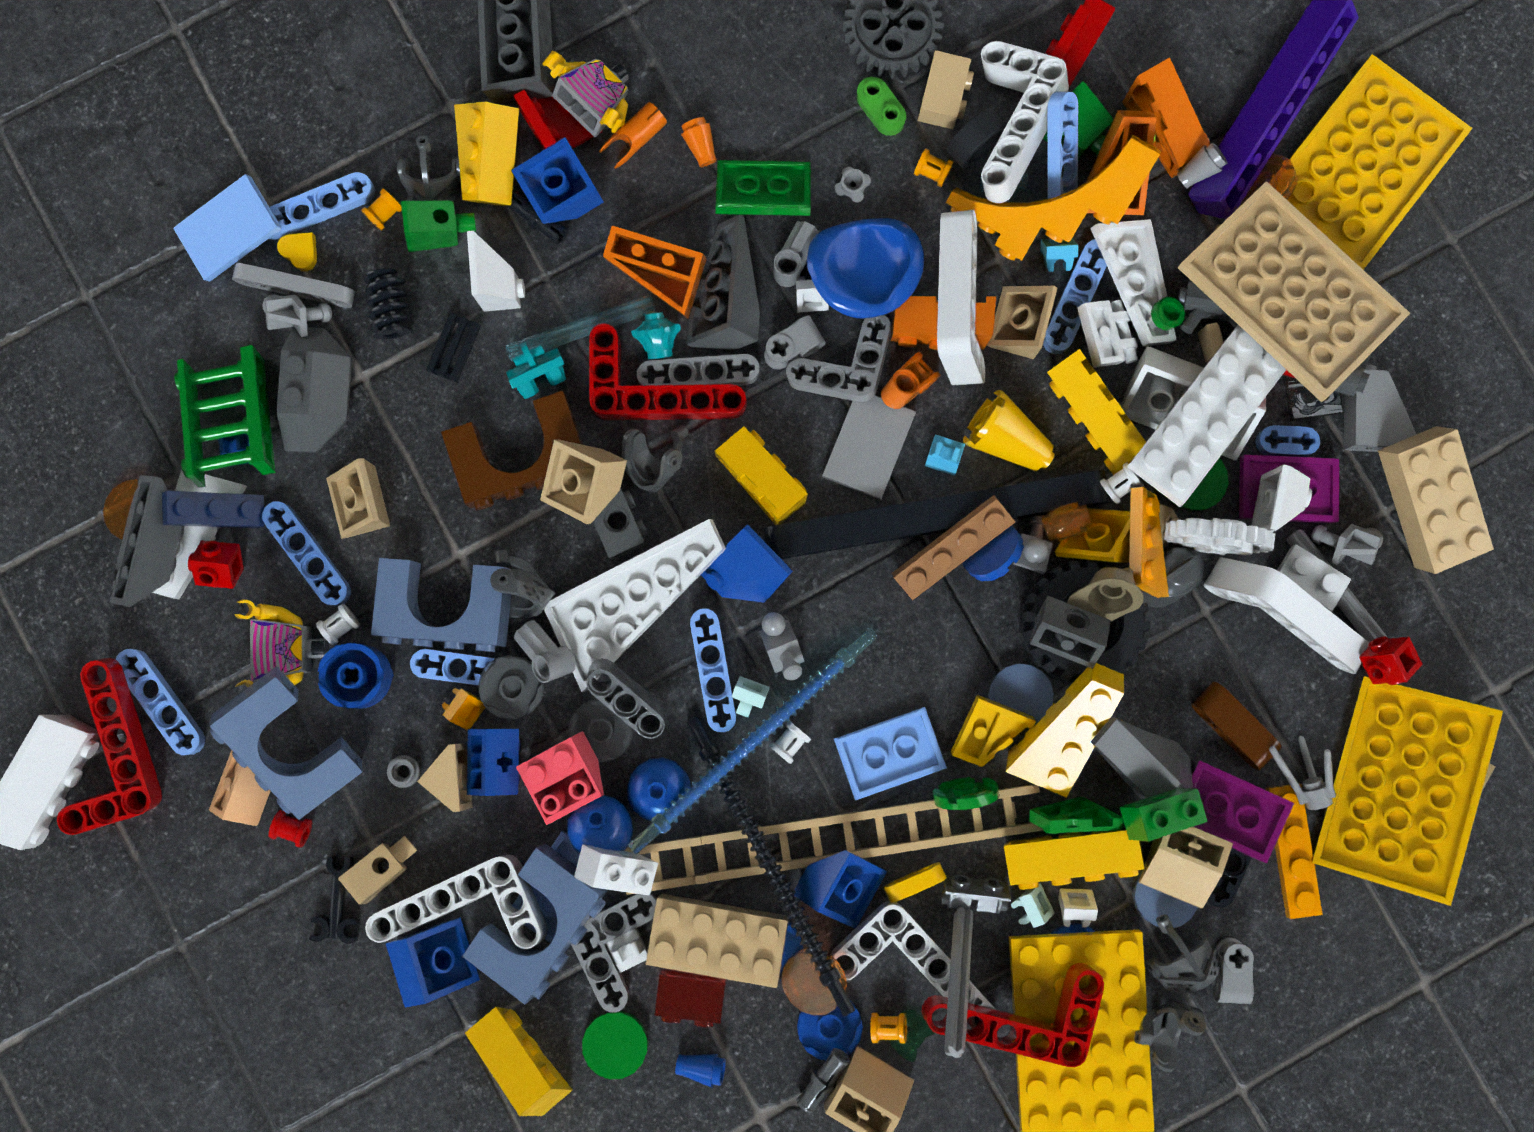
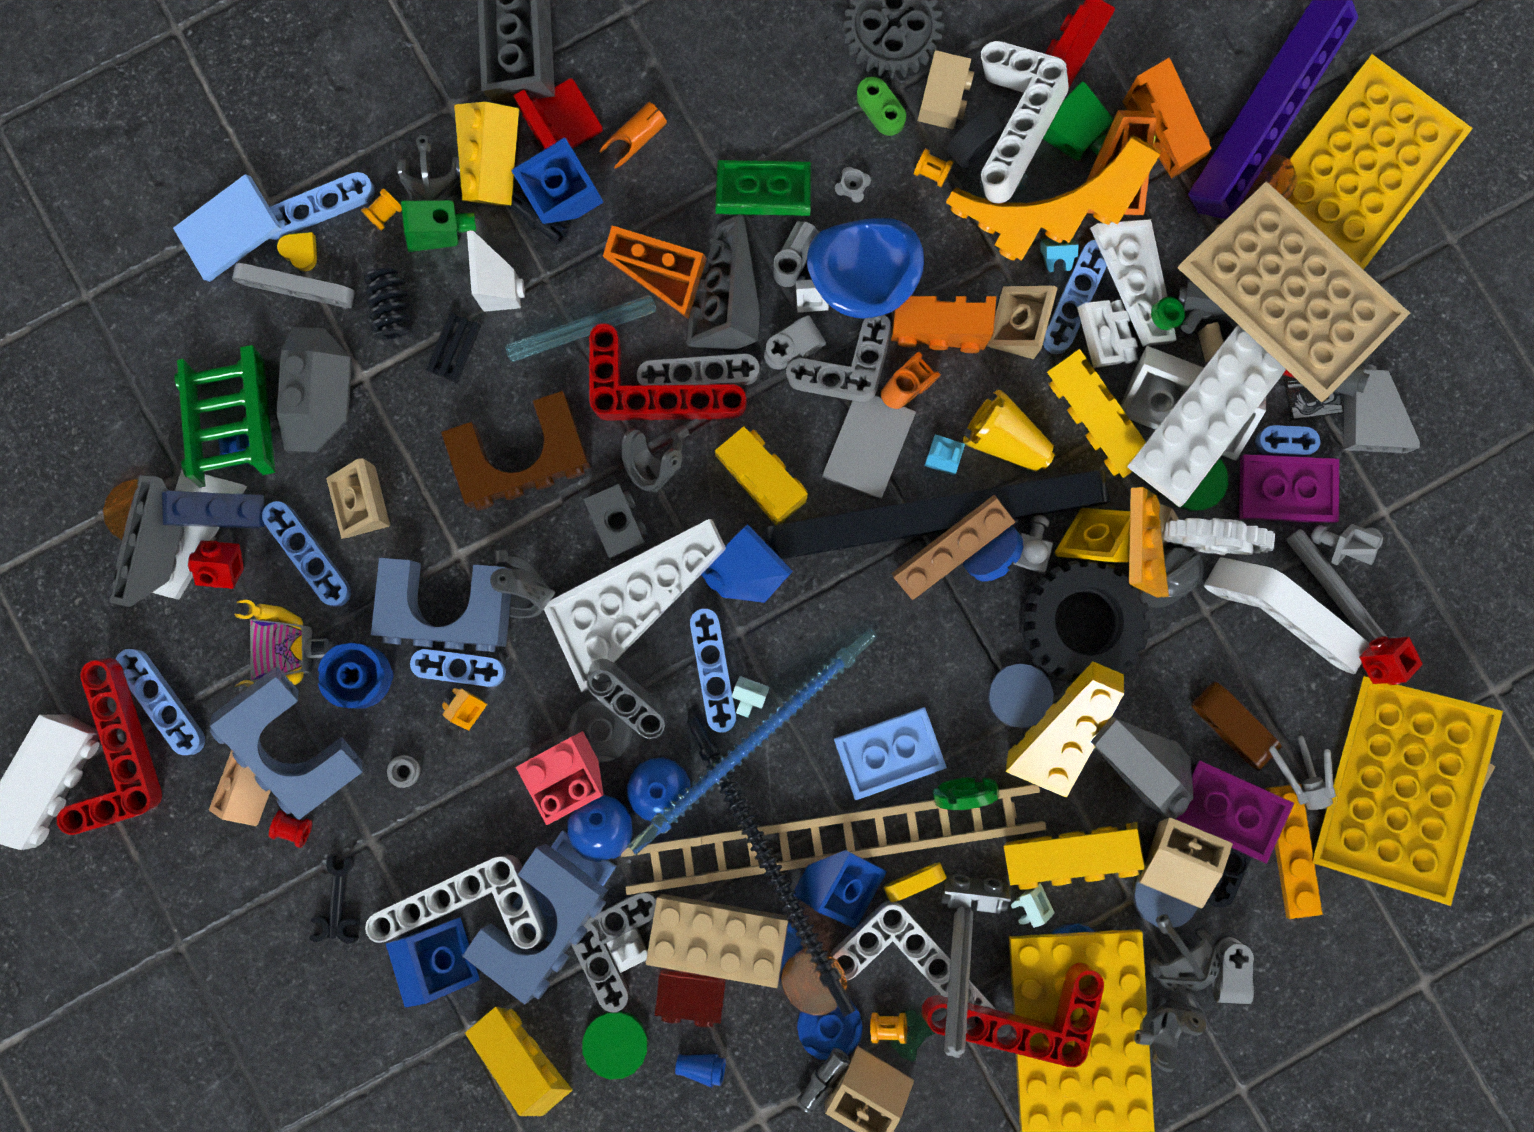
light grey piece [262,294,332,337] -> none
white bush [316,603,360,646] -> none
tan torso [338,836,417,904] -> none
tan slope [417,743,473,812] -> none
blue brick [467,729,521,796] -> none
dark grey tile [478,654,544,720] -> none
teal hips [506,342,566,399] -> none
light grey piece [513,620,576,683] -> none
tan slope [540,439,627,524] -> none
torso [542,51,629,137] -> none
white brick [574,844,658,896] -> none
teal rock [631,312,681,359] -> none
orange cone [681,117,717,167] -> none
light grey piece [759,612,805,680] -> none
white bush [769,721,811,764] -> none
white beam [937,210,985,385] -> none
yellow wing [951,695,1036,767] -> none
dark grey brick [1030,596,1110,669] -> none
green wing [1030,796,1123,834] -> none
clear orange brick [1041,501,1092,542] -> none
light blue beam [1047,91,1078,199] -> none
white tile [1058,888,1098,927] -> none
dark tan piece [1067,567,1144,622] -> none
white bush [1100,462,1144,504] -> none
green brick [1120,788,1208,842] -> none
light grey cone [1177,143,1227,189] -> none
white slope [1251,464,1312,532] -> none
white bracket [1277,544,1351,612] -> none
tan brick [1378,426,1494,574] -> none

